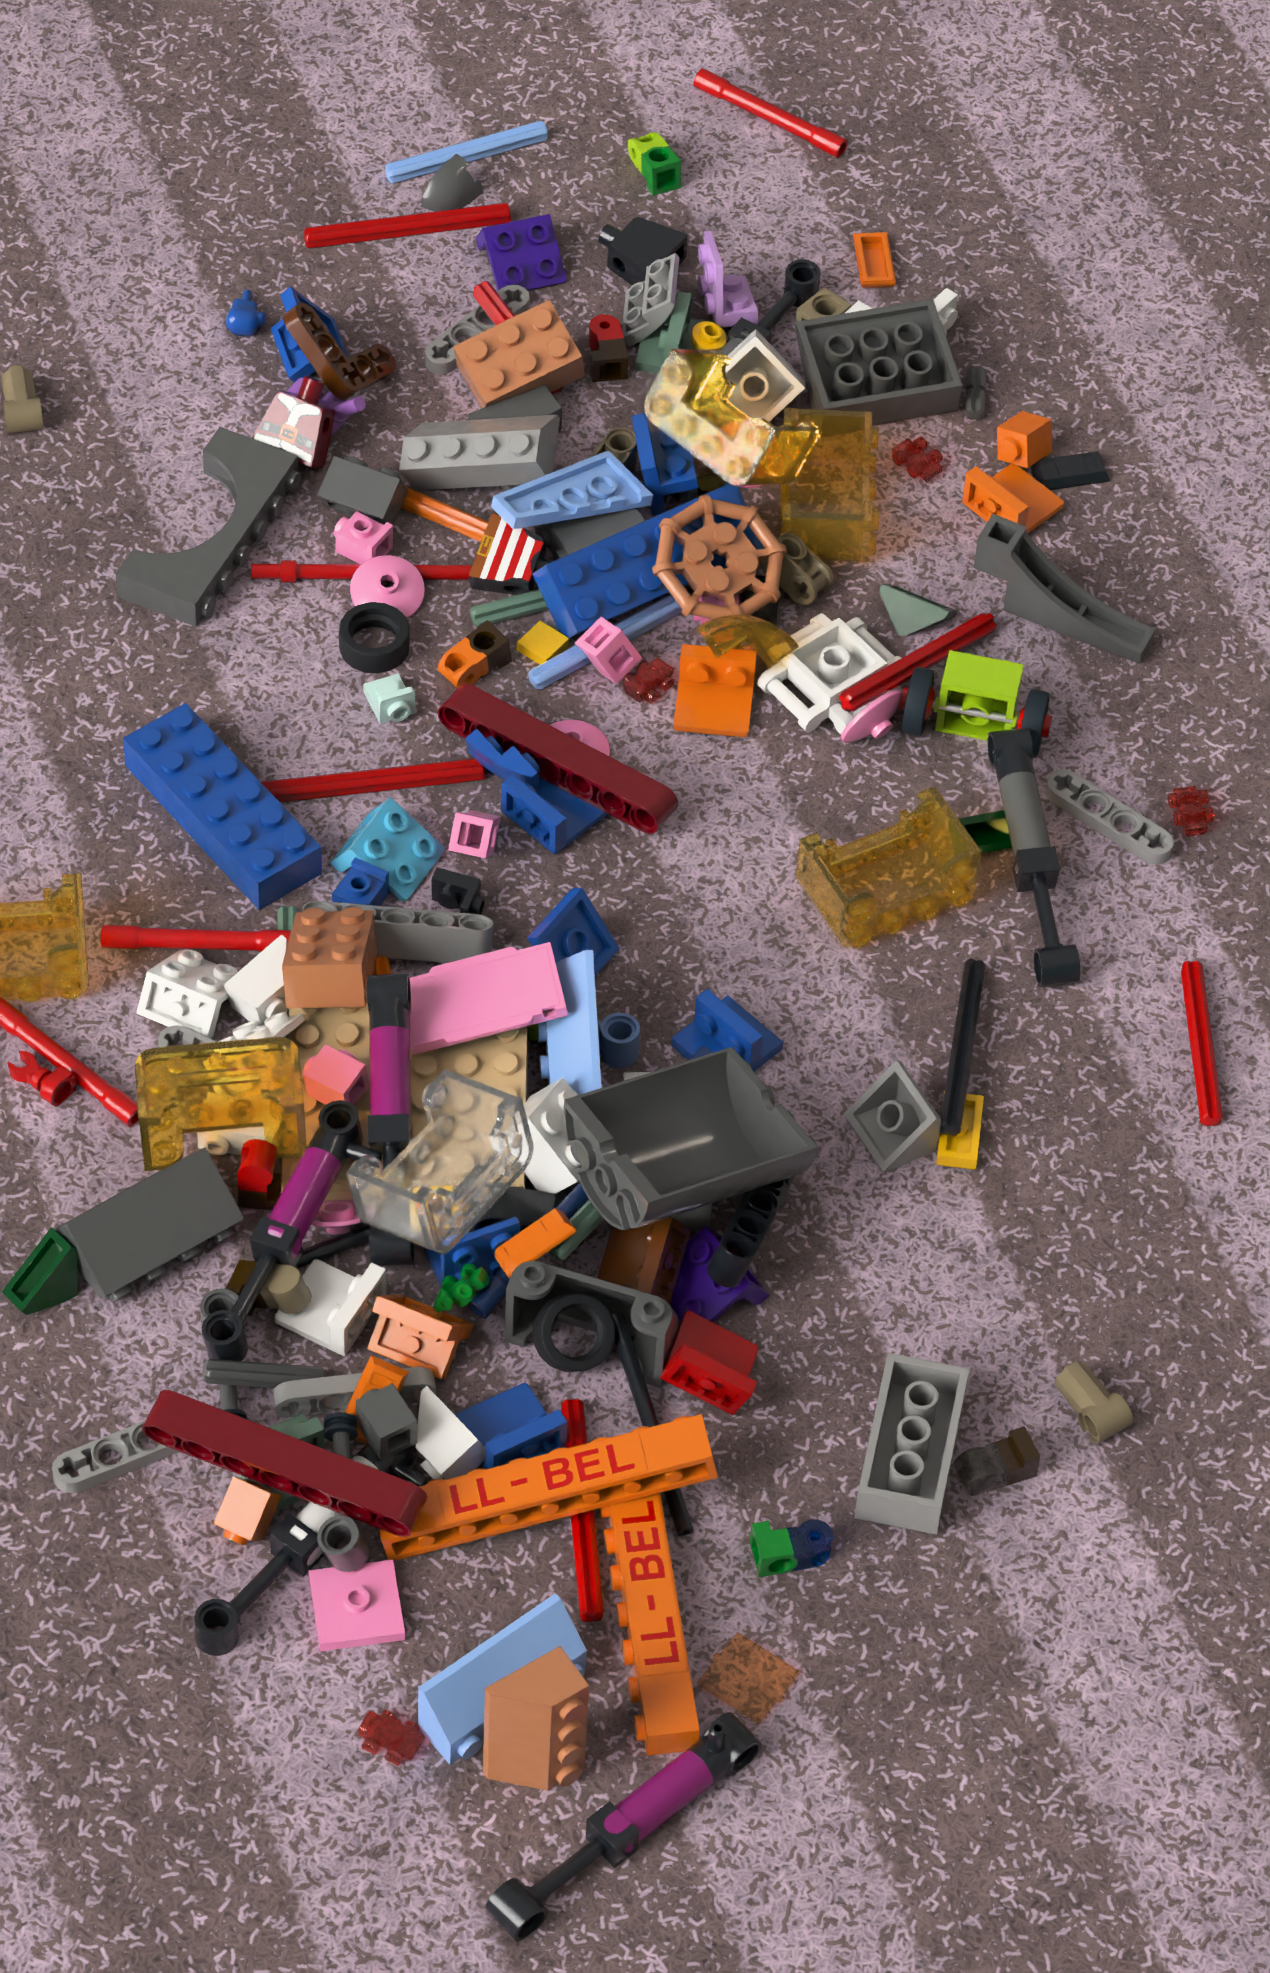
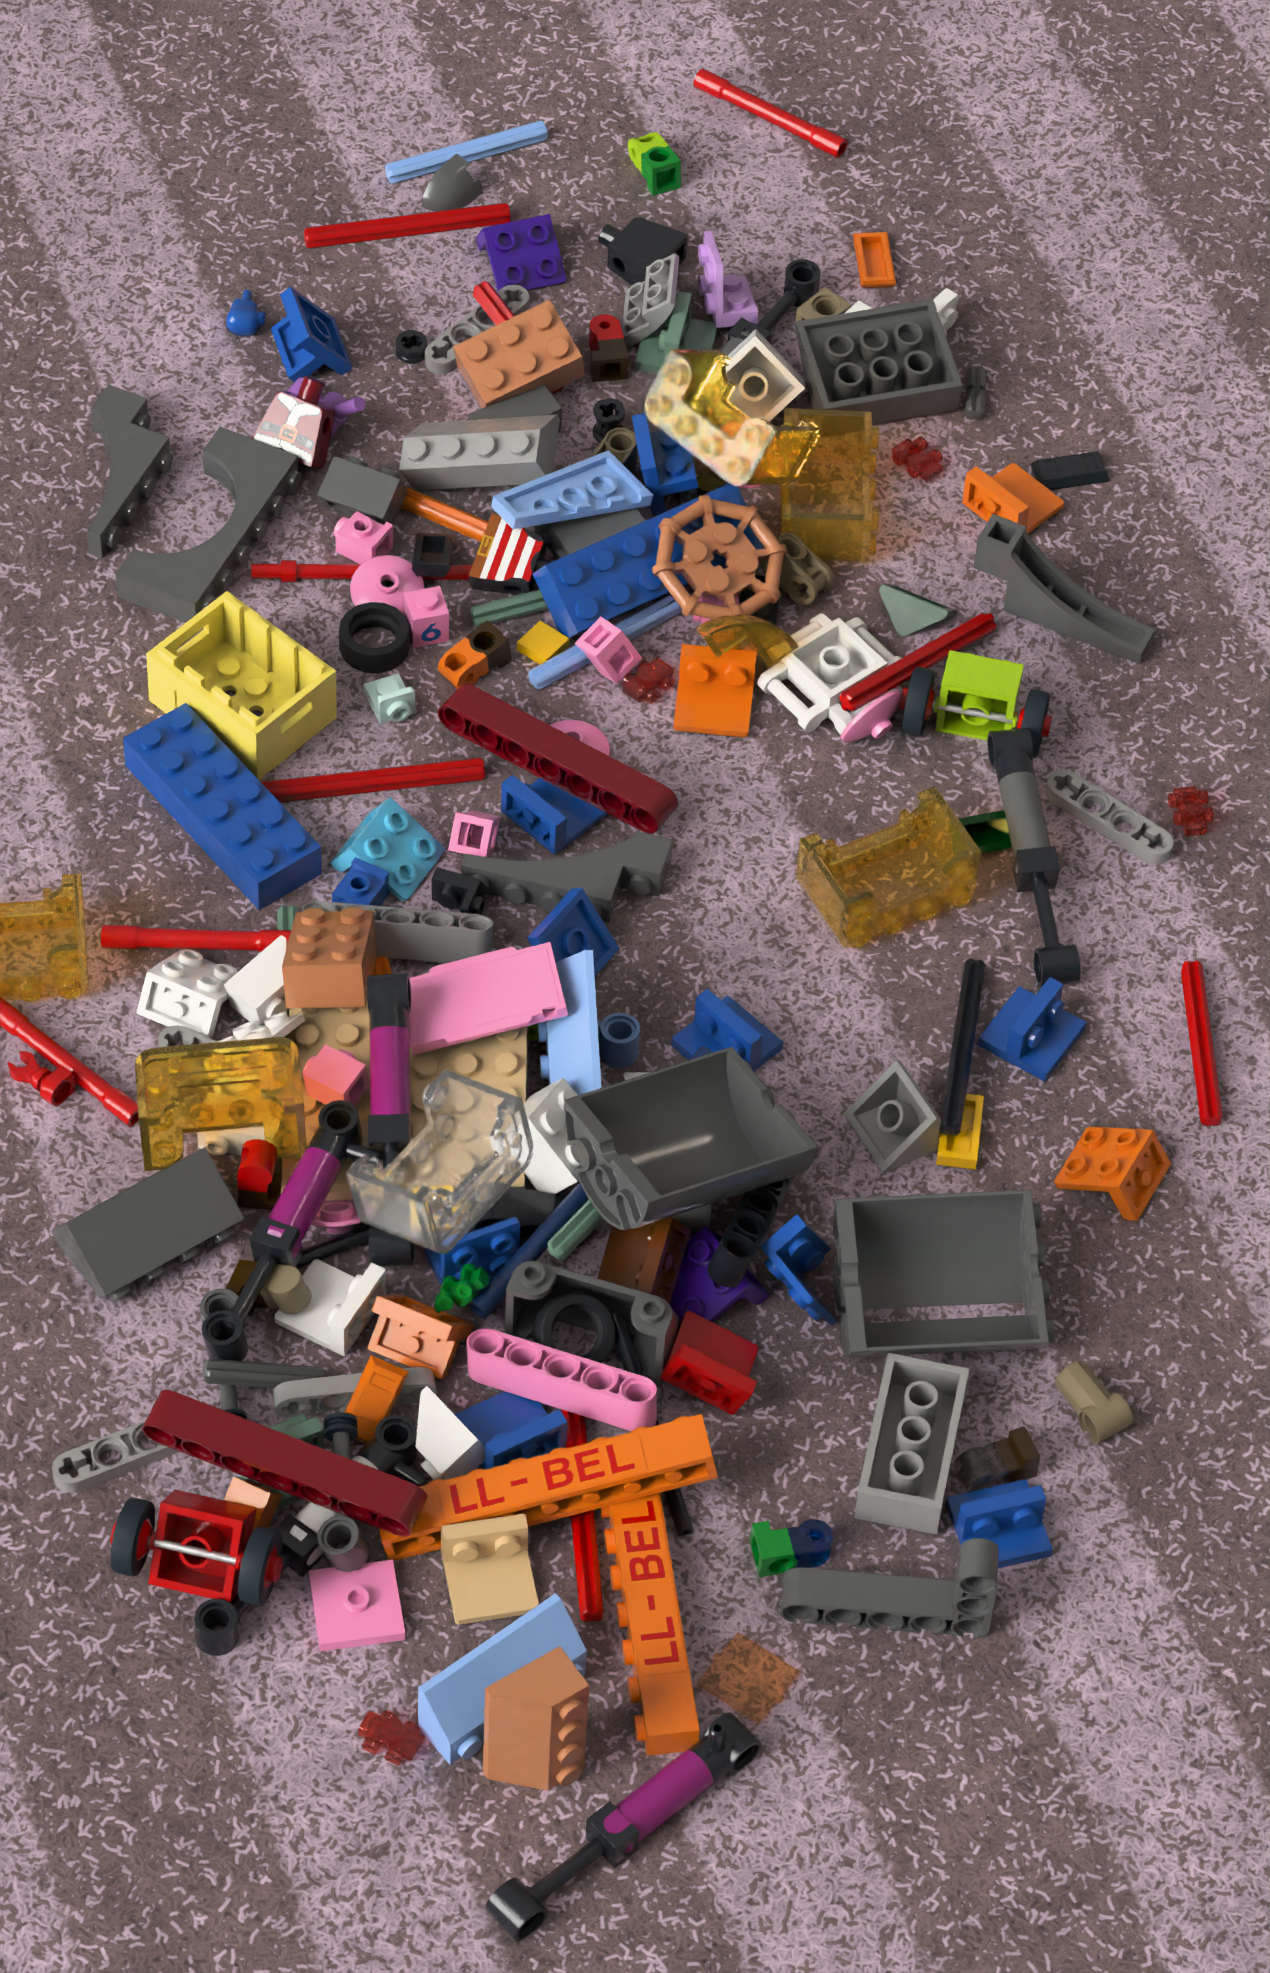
dark tan piece [1,365,43,434] -> none
dark green slope [2,1227,78,1315] -> none
reddish brown beam [284,302,396,400] -> none
dark grey brick [356,1383,418,1461] -> none
blue slope [465,729,541,790] -> none
orange tile [494,1208,577,1278] -> none
yellow plate [691,321,727,355] -> none
orange brick [997,411,1052,468] -> none
none -> dark grey arch [87,384,173,558]
none -> brick [110,1489,283,1605]
none -> light yellow container [146,591,337,780]
none -> black bush [396,330,427,364]
none -> bright pink brick [404,586,449,648]
none -> black tile [412,533,453,577]
none -> tan bracket [441,1513,539,1625]
none -> dark grey arch [461,831,673,923]
none -> bright pink beam [466,1328,657,1431]
none -> black bush [592,398,626,443]
none -> blue bracket [760,1214,838,1326]
none -> dark grey beam [780,1538,999,1638]
none -> dark grey cylinder [833,1190,1054,1358]
none -> blue bracket [945,1479,1053,1569]
none -> blue bracket [978,977,1086,1082]
none -> orange bracket [1054,1127,1171,1221]

